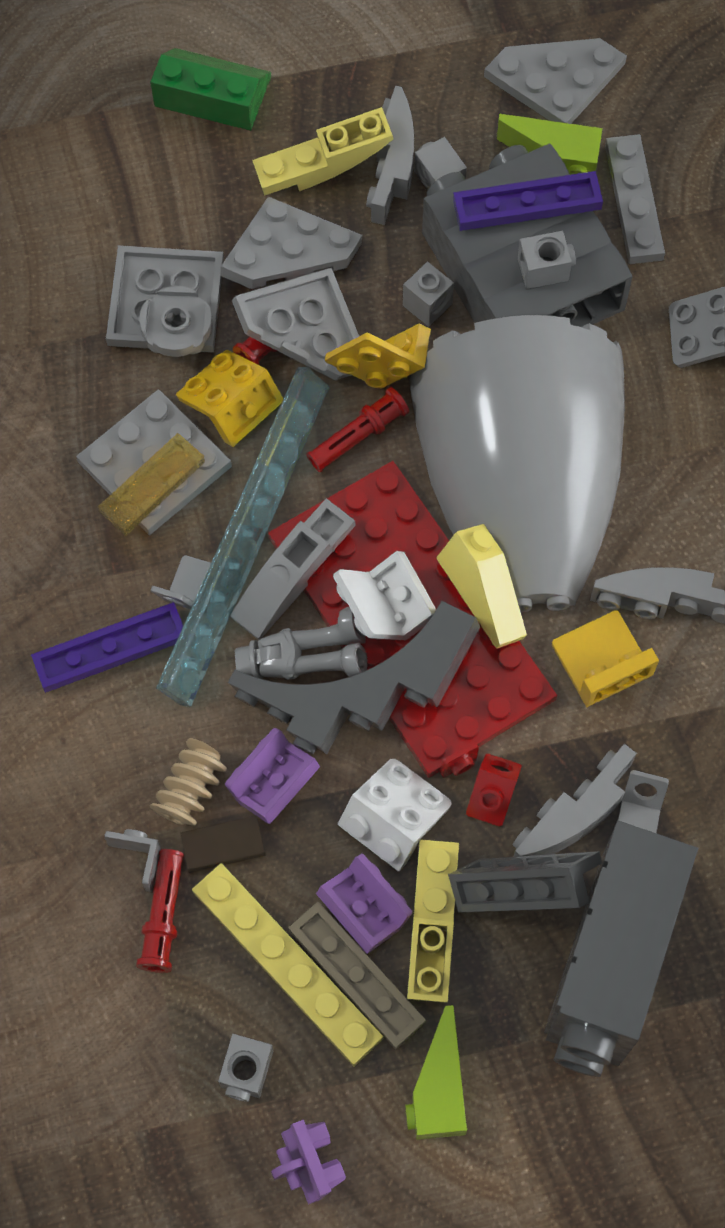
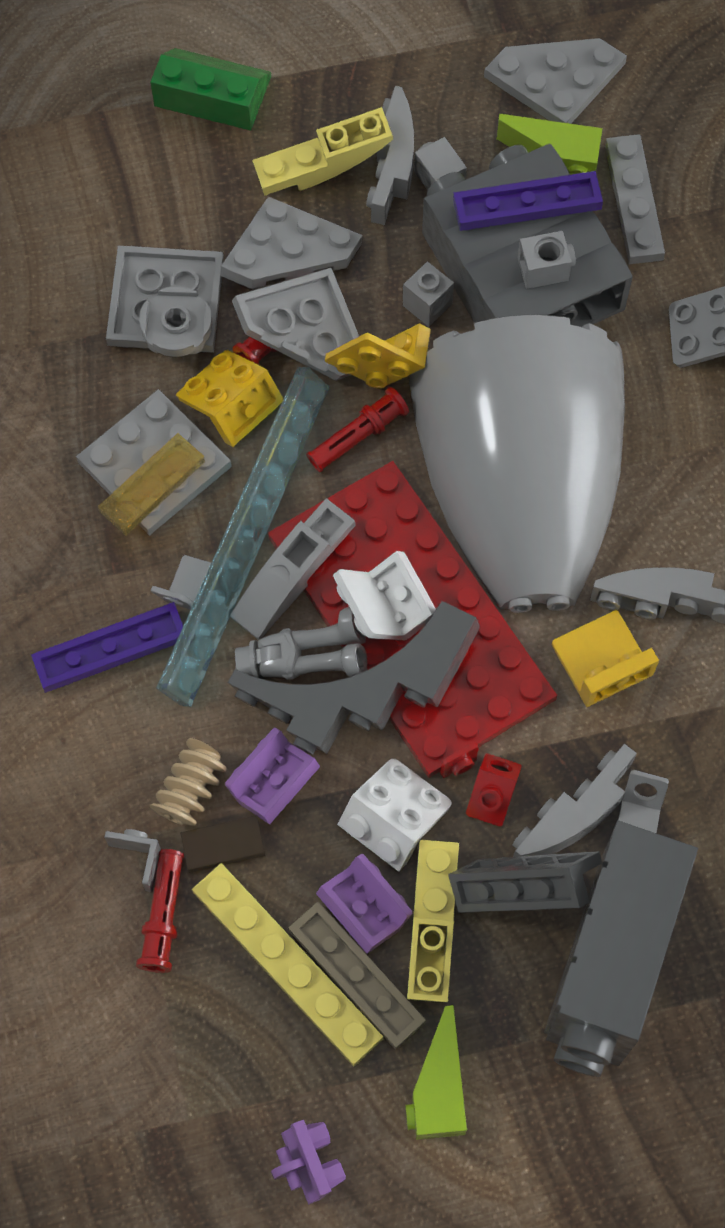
light grey brick [218,1034,274,1102] -> none
light yellow slope [436,524,527,649] -> none

